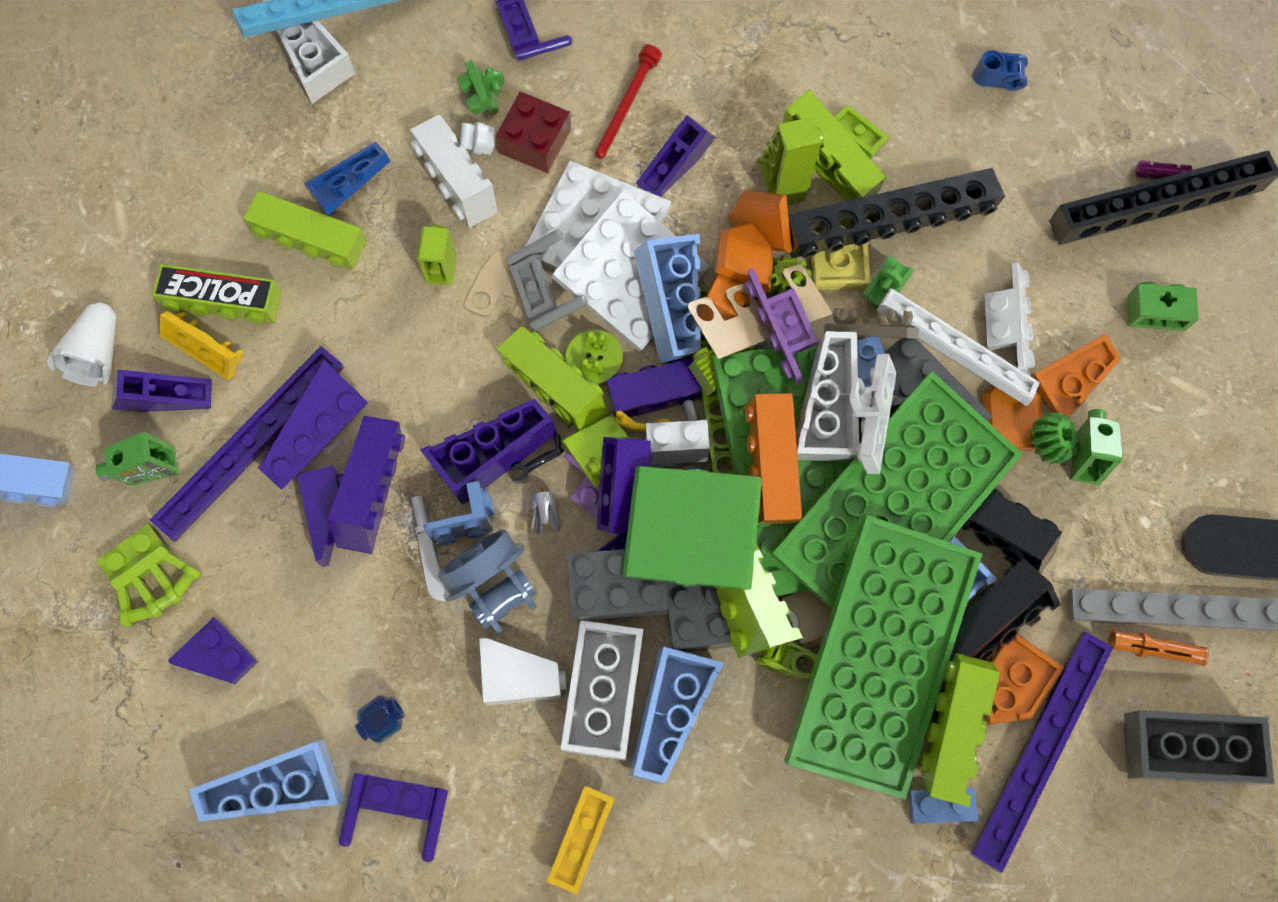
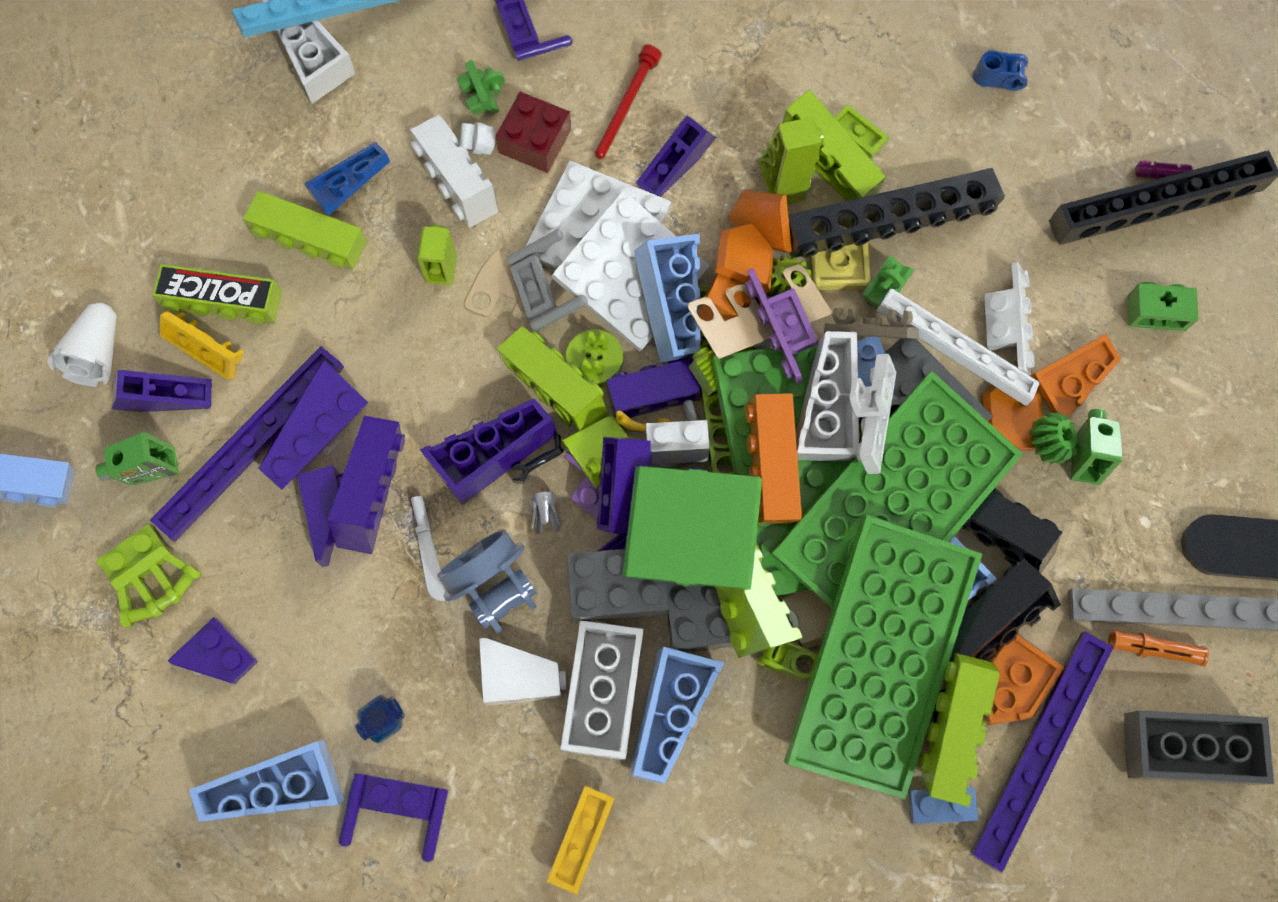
medium blue bracket [423,481,495,546] -> none

